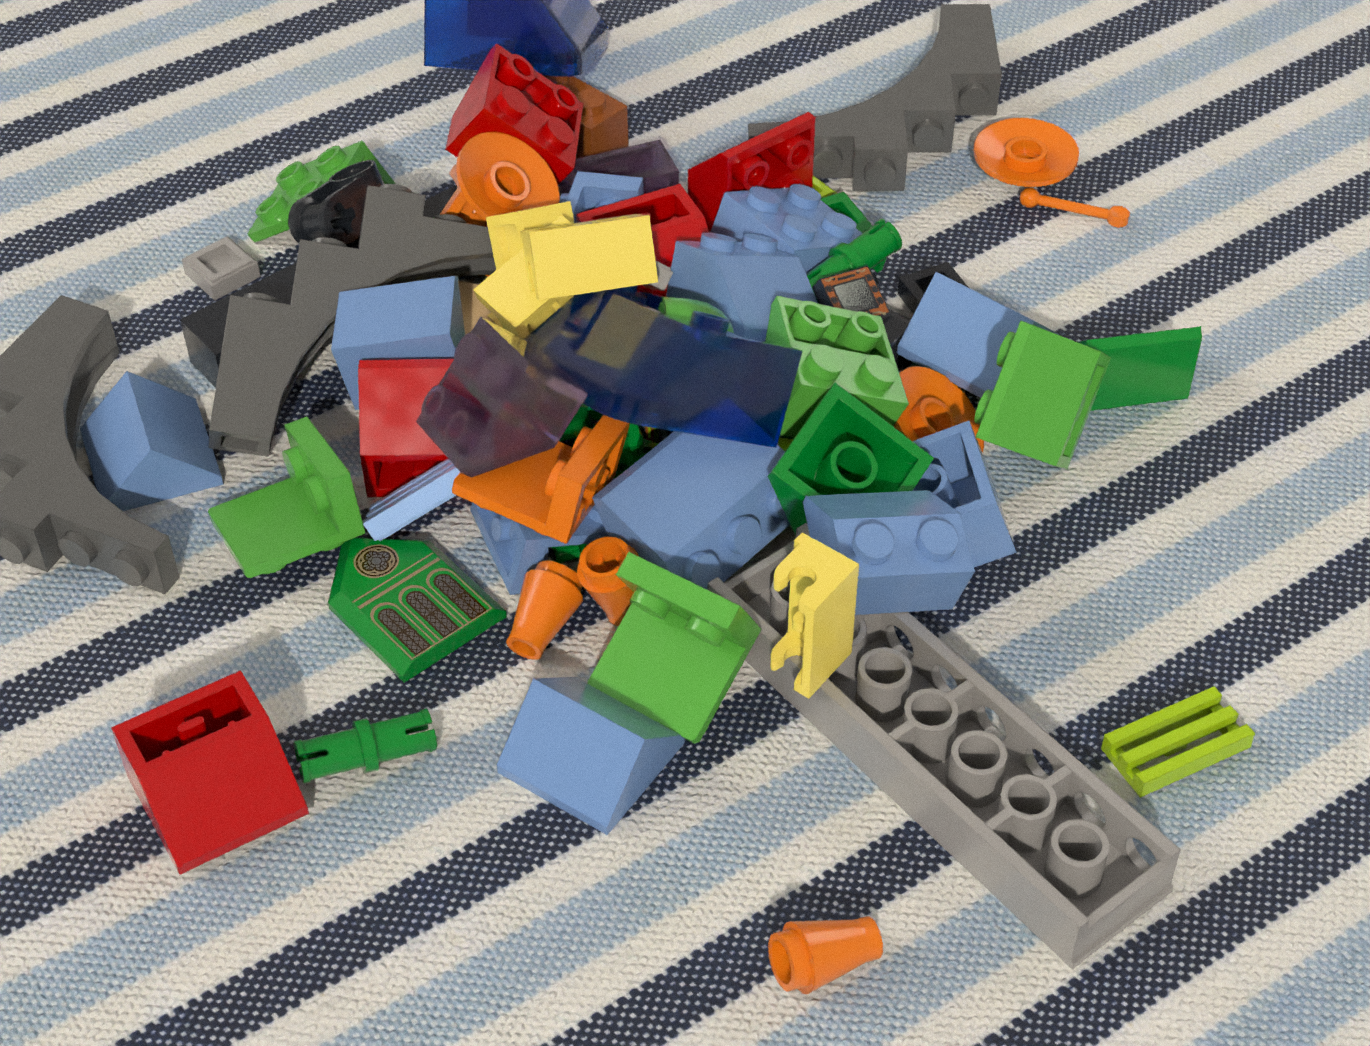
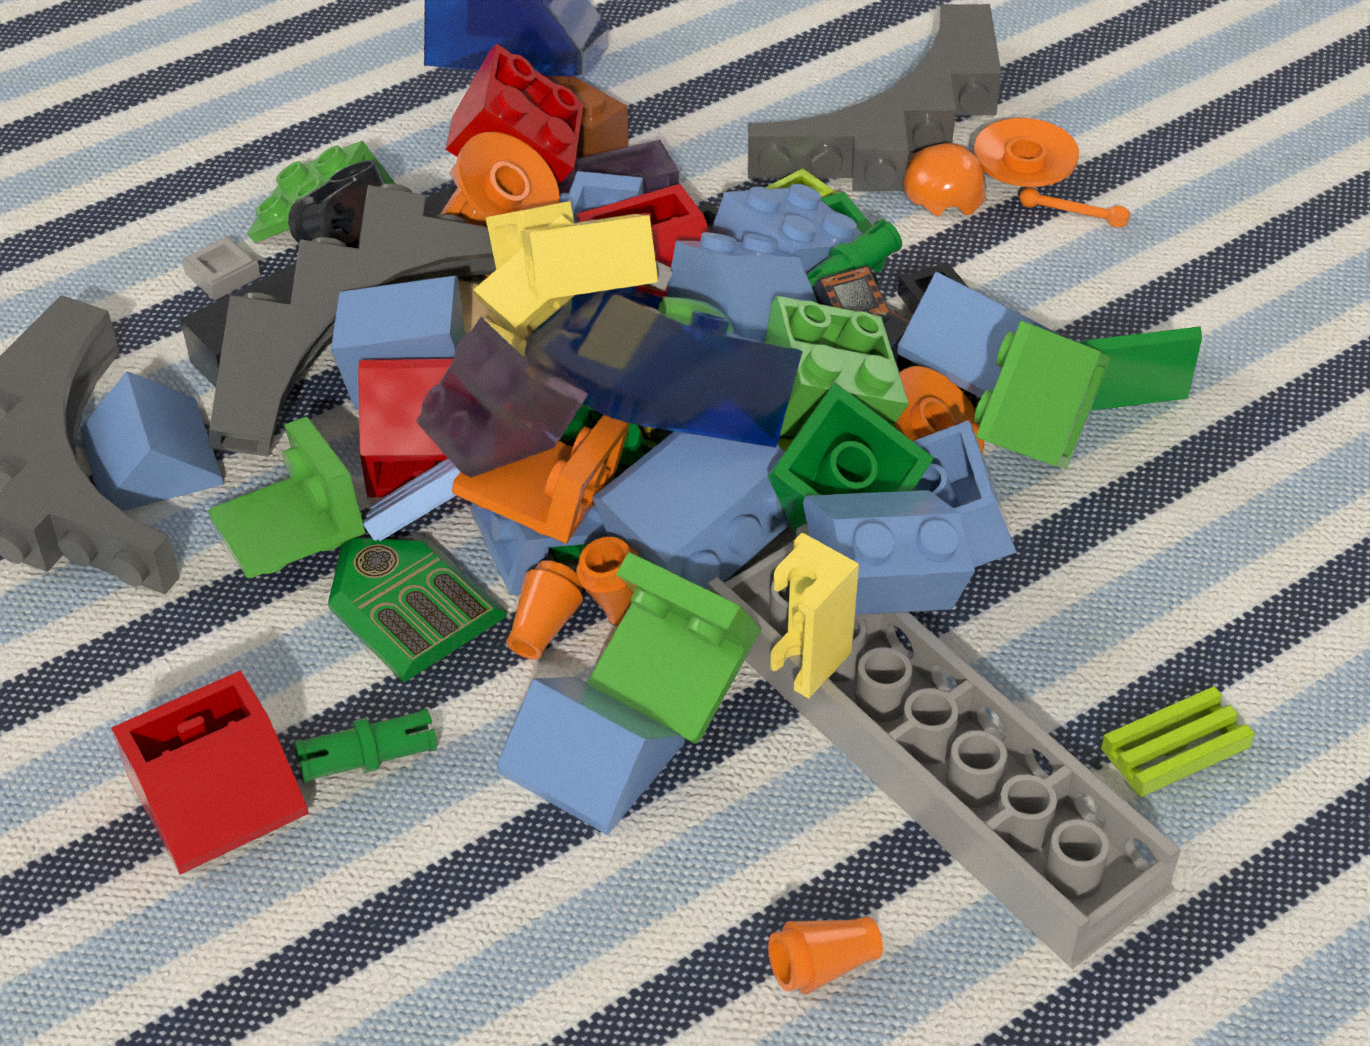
red slope [688,112,816,232] -> none
none -> orange hair [902,143,987,217]

